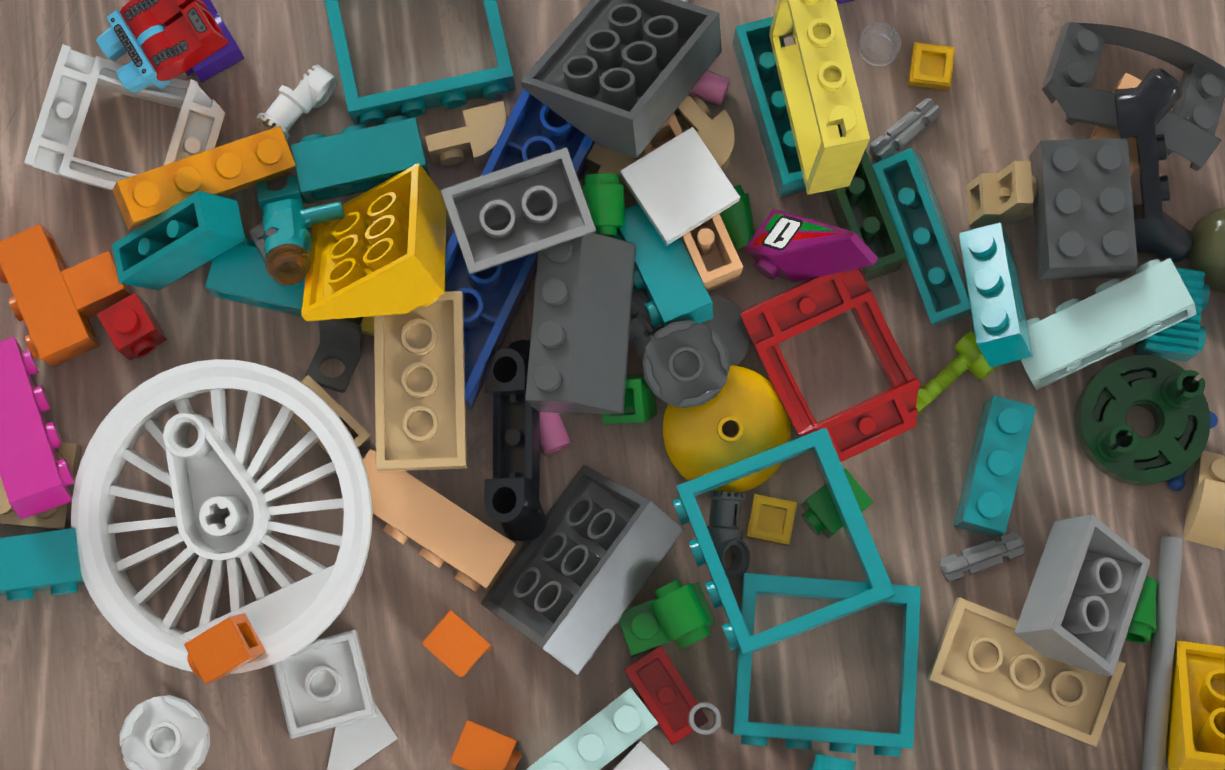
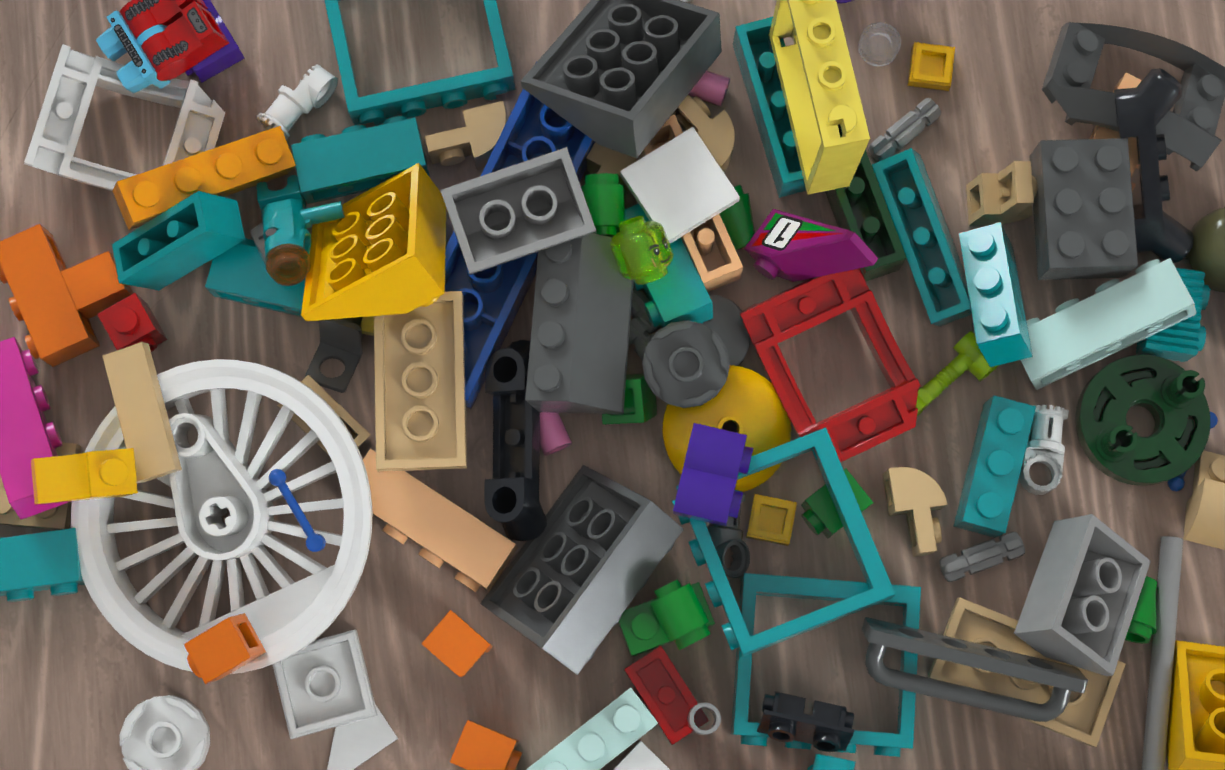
none -> yellow arch [31,448,138,505]
none -> tan tile [102,342,182,483]
none -> blue hinge [269,469,326,552]
none -> clear neon green head [610,216,674,285]
none -> dark purple brick [673,423,754,526]
none -> black hinge [757,691,854,752]
none -> dark grey piece [862,617,1088,722]
none -> tan brick [882,467,947,557]
none -> white connector [1019,405,1069,495]

